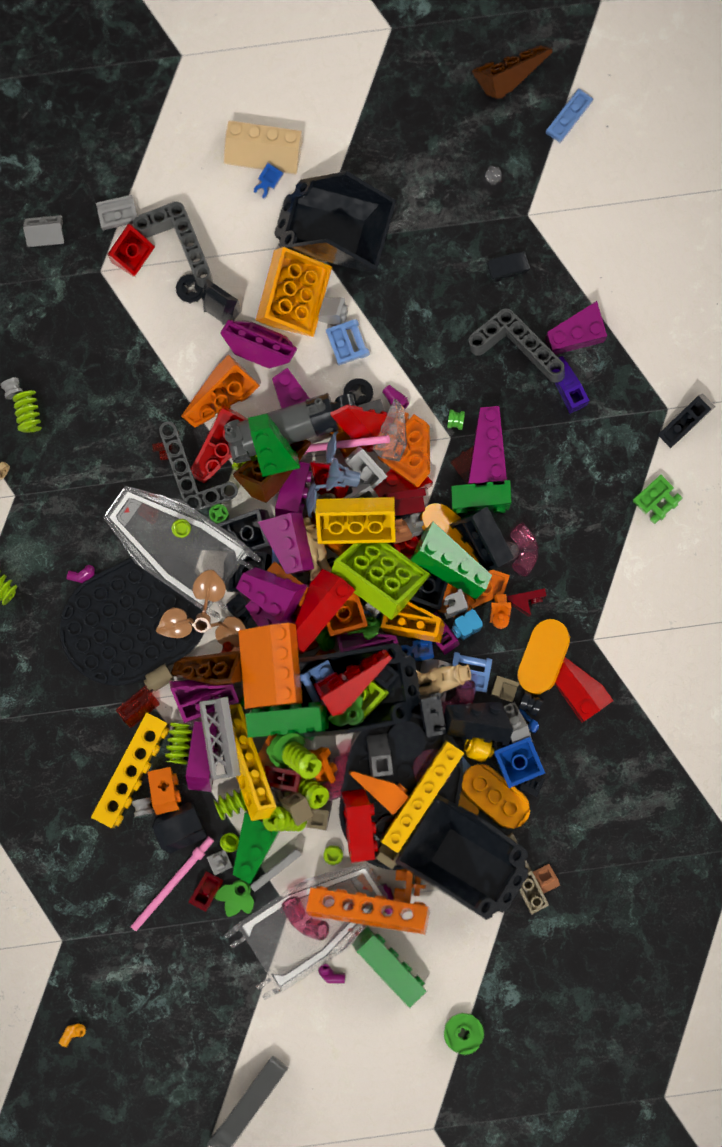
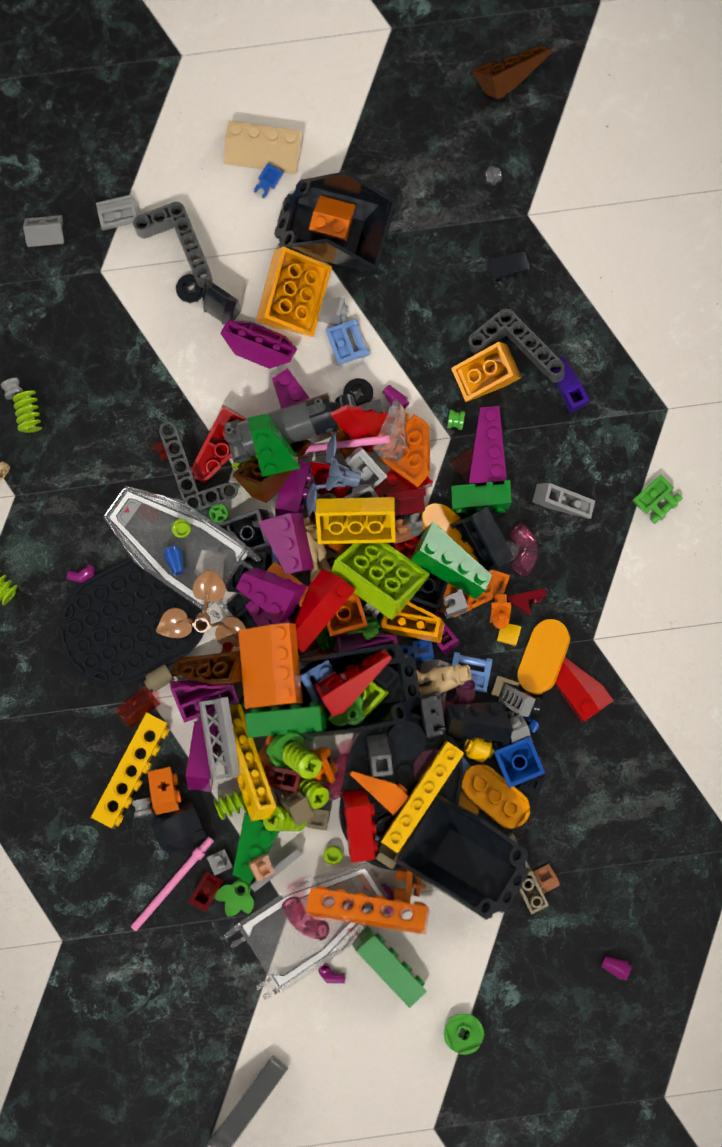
light orange arm [58,1023,86,1047] -> none
red slope [107,224,155,277] -> none
lime piece [165,723,193,764] -> none
orange wedge [181,355,260,428] -> none
lime plate [220,833,239,852] -> none
dark azure brick [451,609,483,640] -> none
magenta wedge [545,301,607,355] -> none
medium blue tile [546,88,593,143] -> none
black slope [658,393,715,449] -> none
none -> blue cone [163,545,184,576]
none -> nougat tile [248,854,275,882]
none -> orange slope [309,196,356,242]
none -> light orange slope [451,342,522,402]
none -> yellow slope [497,624,521,646]
none -> light grey slope [498,684,536,717]
none -> light grey slope [532,483,595,519]
none -> magenta cone [602,956,633,980]

